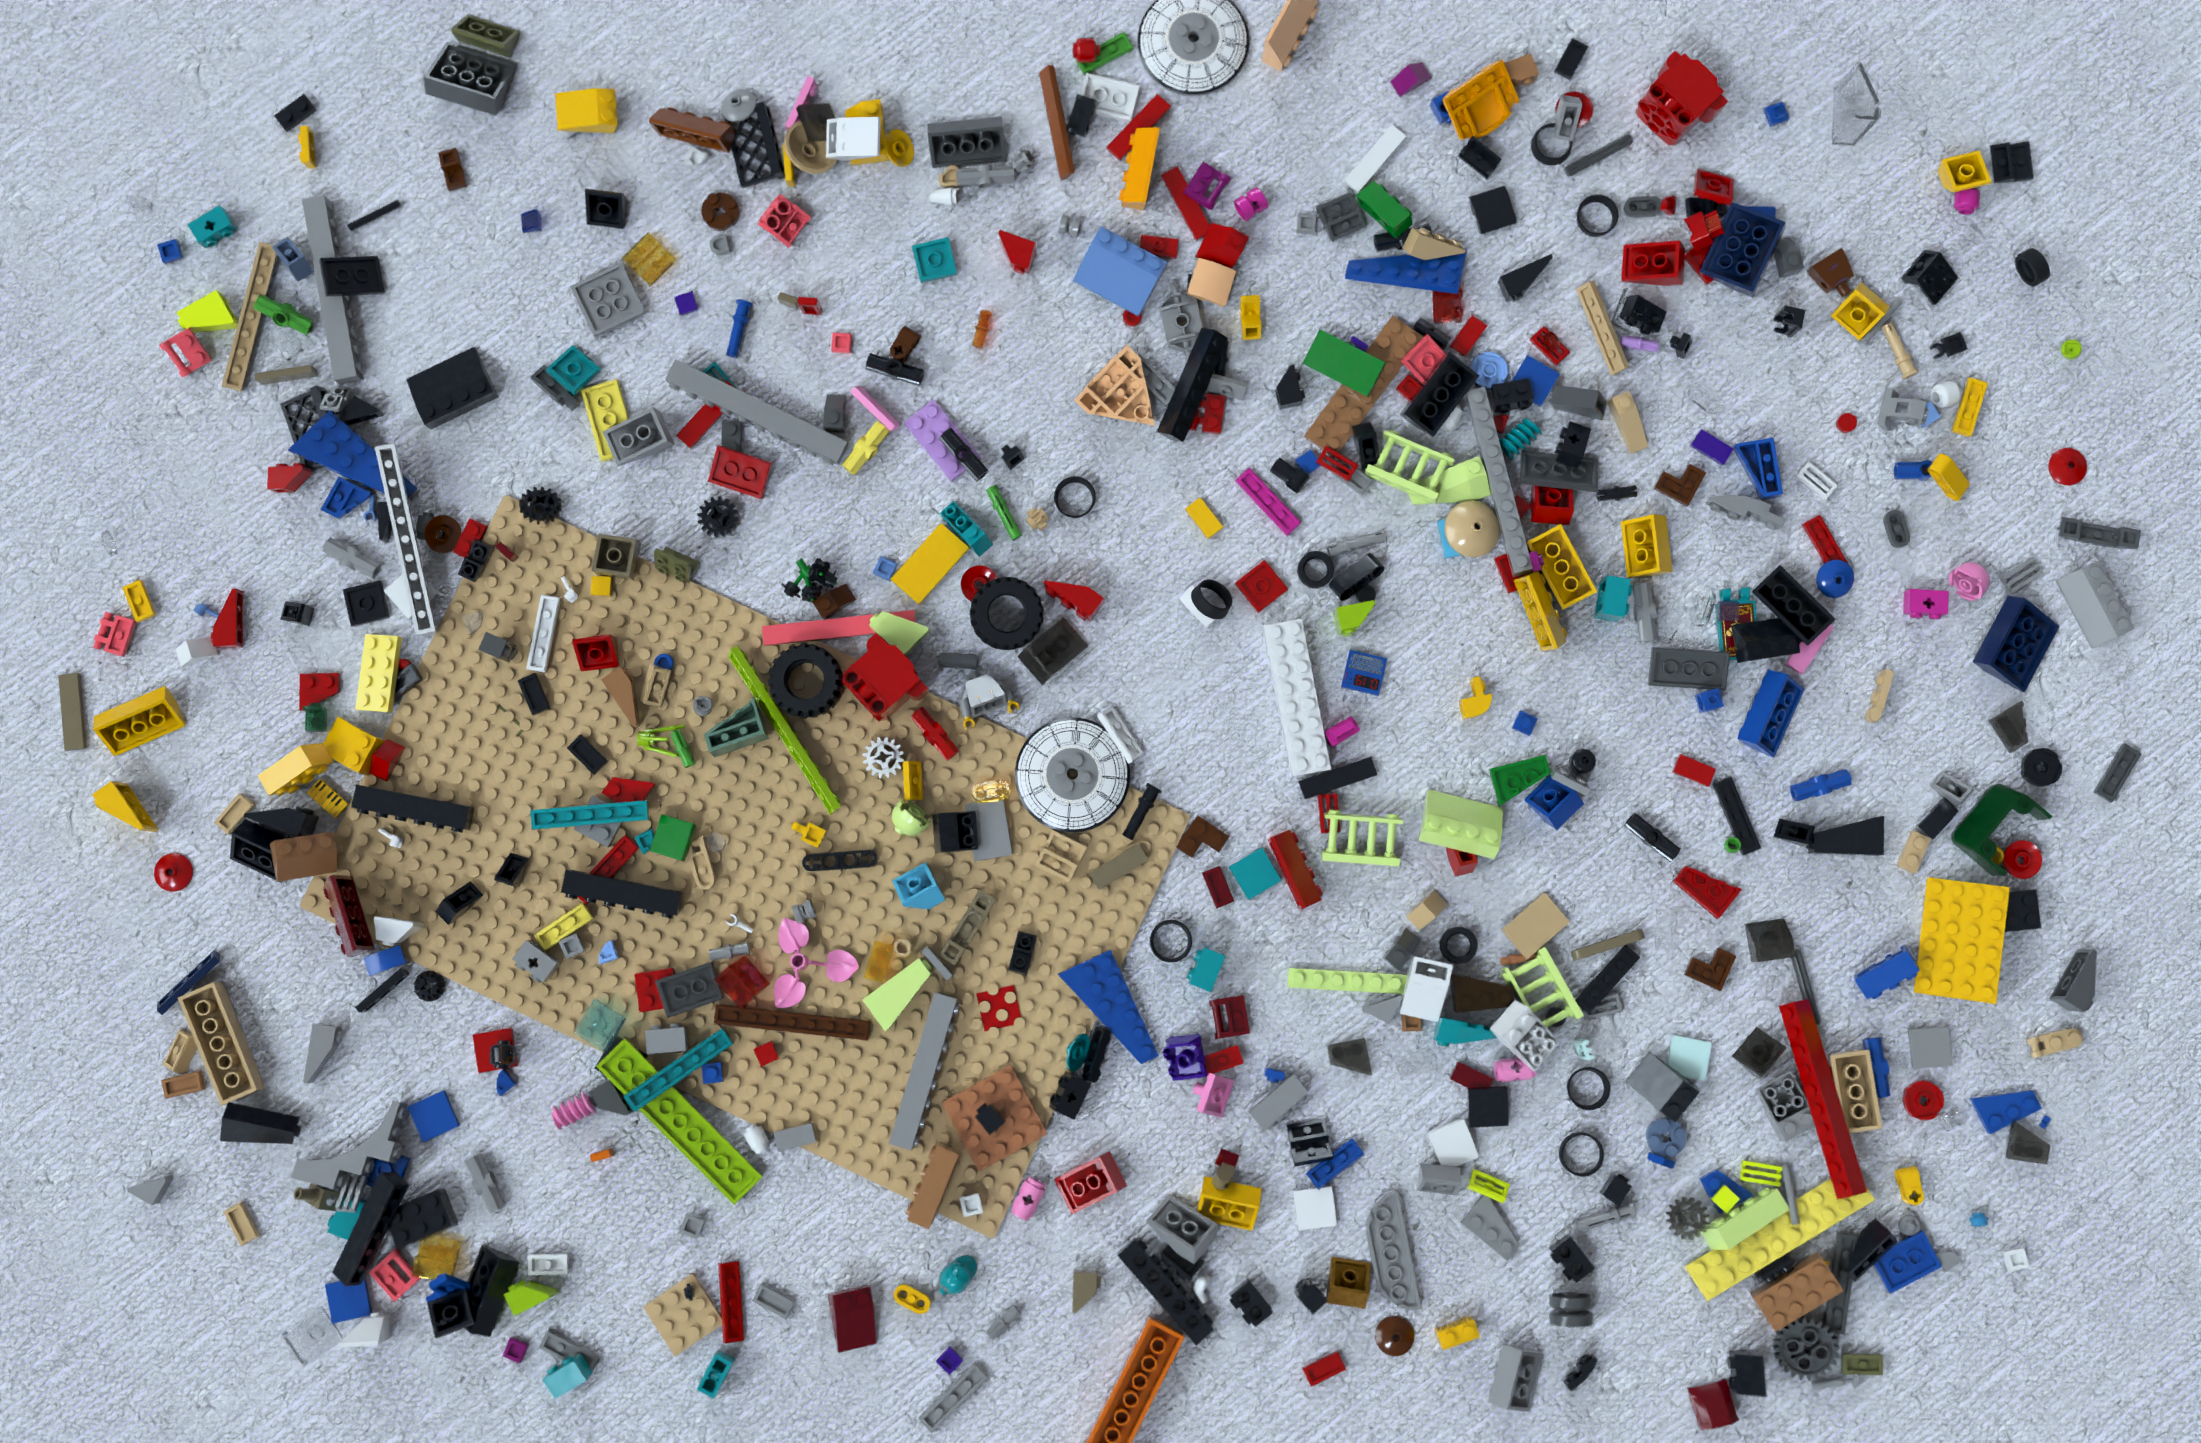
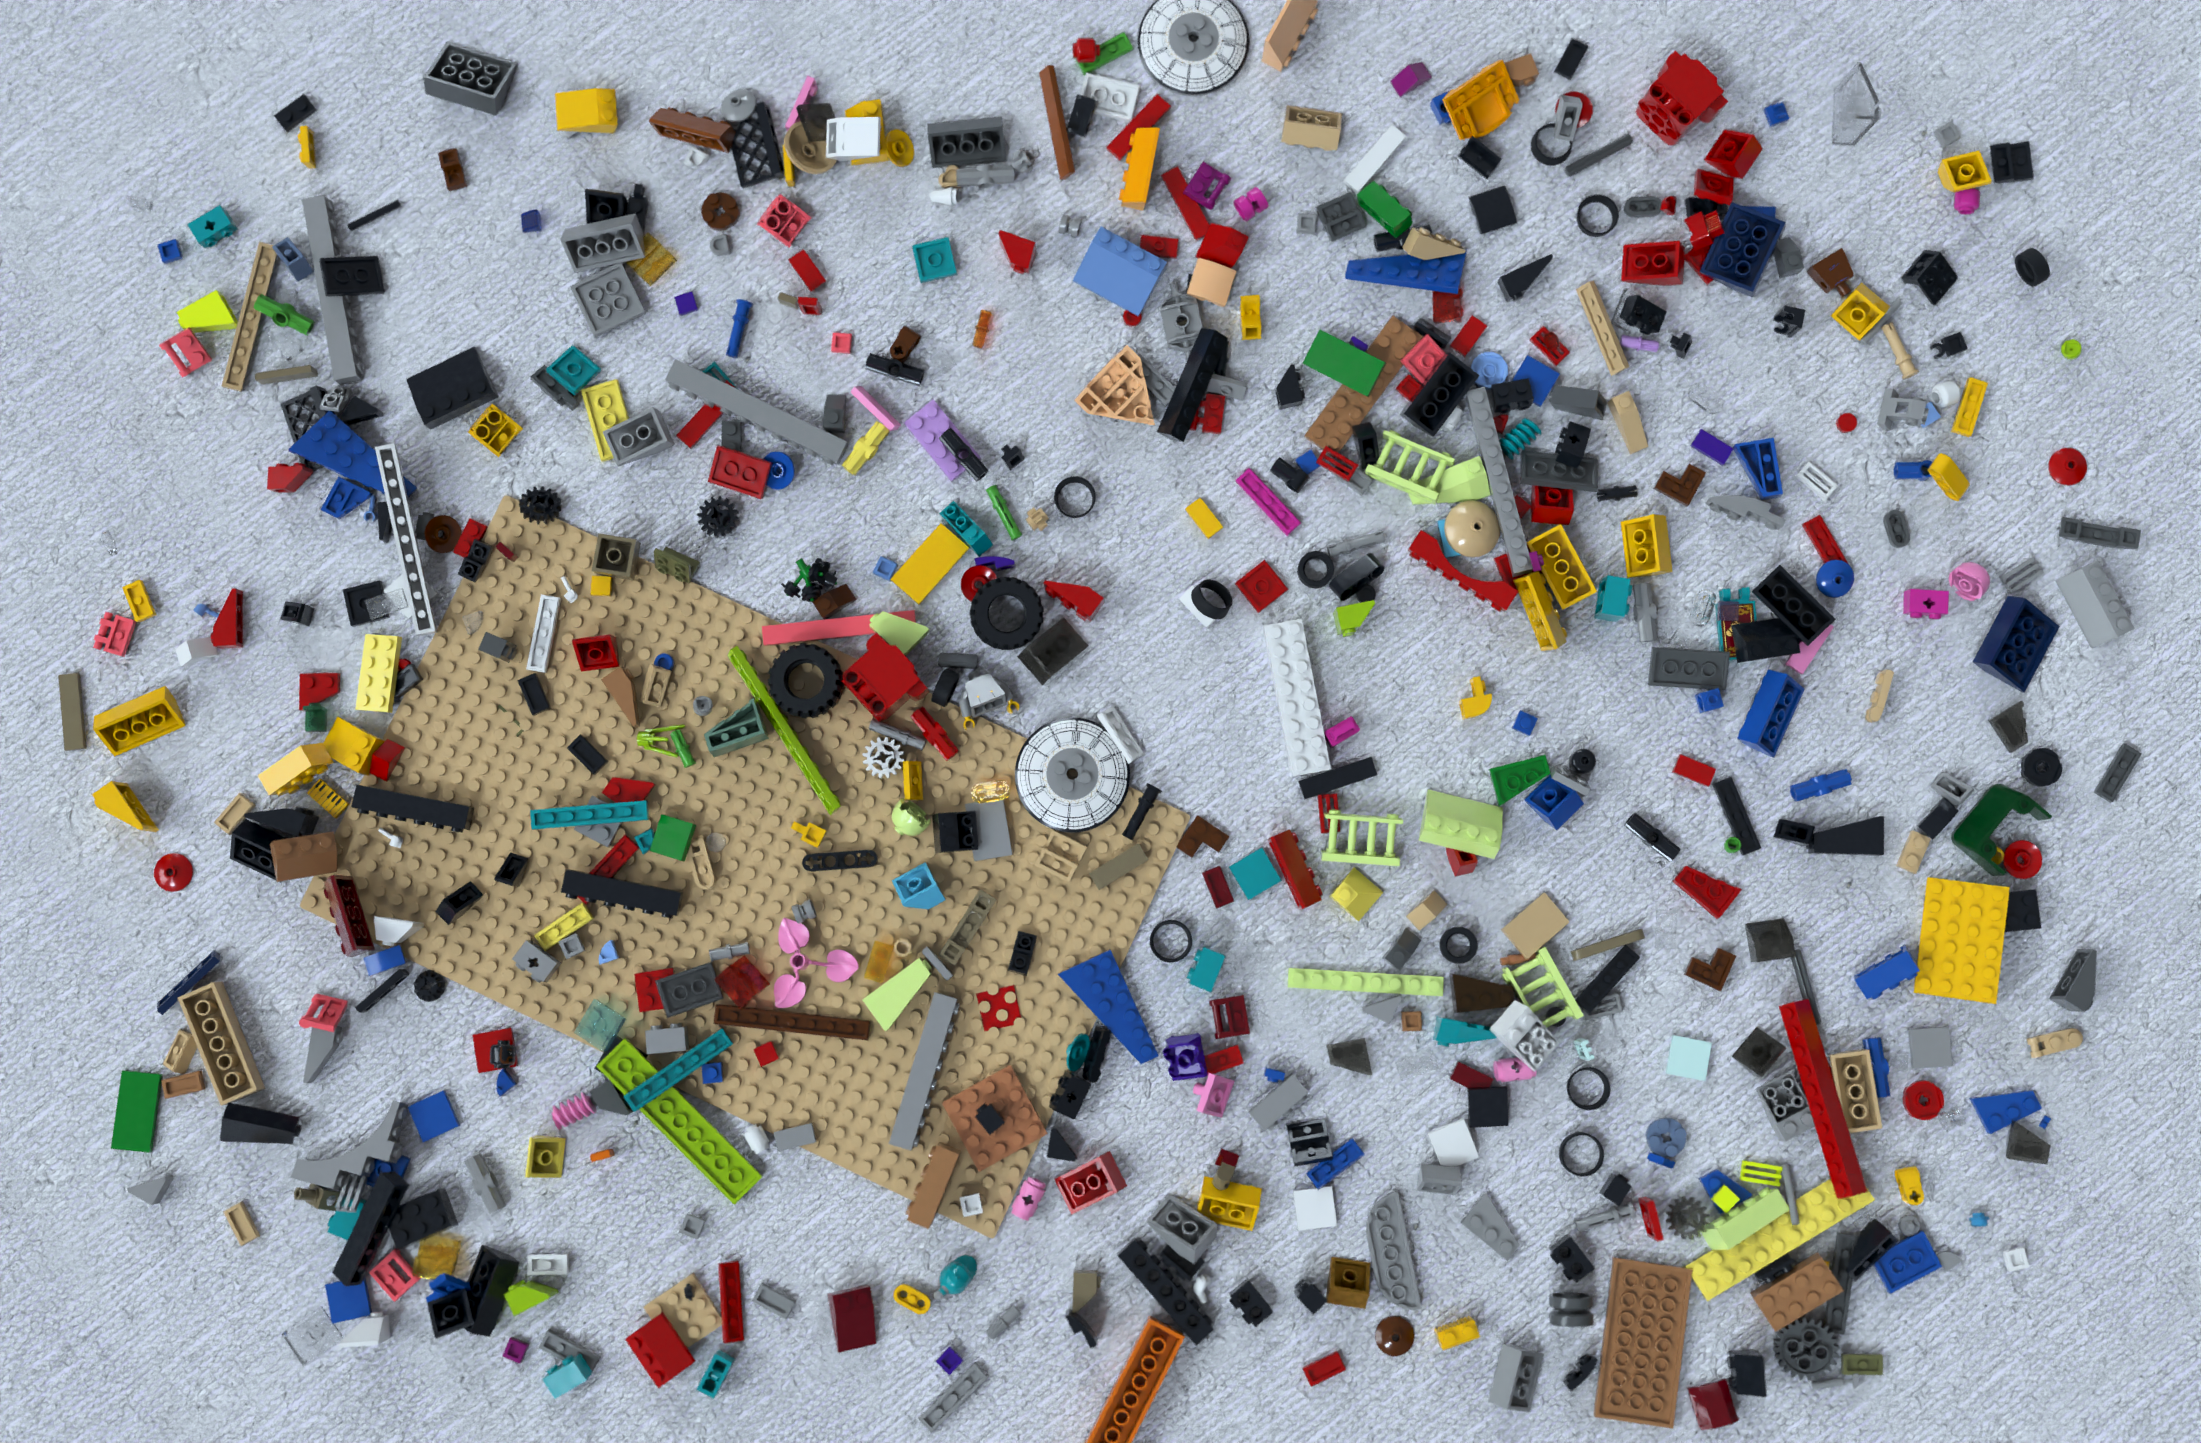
light grey piece [322,537,382,579] -> none
olive slope [451,14,520,58] -> none
white hand [726,914,753,933] -> none
tile [1341,650,1387,696] -> none
white slope [1400,956,1453,1022] -> none
neon yellow tile [1467,1169,1510,1203] -> none
slope [1626,1051,1700,1123] -> none
none -> green tile [111,1070,163,1153]
none -> coral plate [299,994,348,1032]
none -> clear plate [364,588,409,619]
none -> yellow slope [468,403,523,457]
none -> light yellow slope [525,1135,566,1178]
none -> light grey slope [560,214,645,273]
none -> red slope [625,1312,696,1388]
none -> black hinge [626,184,648,236]
none -> blue dish [763,451,795,490]
none -> red slope [788,249,826,292]
none -> light grey pin [869,718,927,751]
none -> black tyre [931,668,960,707]
none -> dark purple slope [974,556,1016,571]
none -> black slope [1047,1126,1078,1162]
none -> black slope [1065,1309,1098,1349]
none -> tan slope [1281,105,1342,151]
none -> light yellow slope [1329,867,1383,922]
none -> red arch [1407,530,1519,612]
none -> medium nougat plate [1593,1257,1692,1429]
none -> red tile [1638,1197,1664,1241]
none -> red slope [1704,129,1763,179]
none -> light grey tile [1933,122,1961,148]

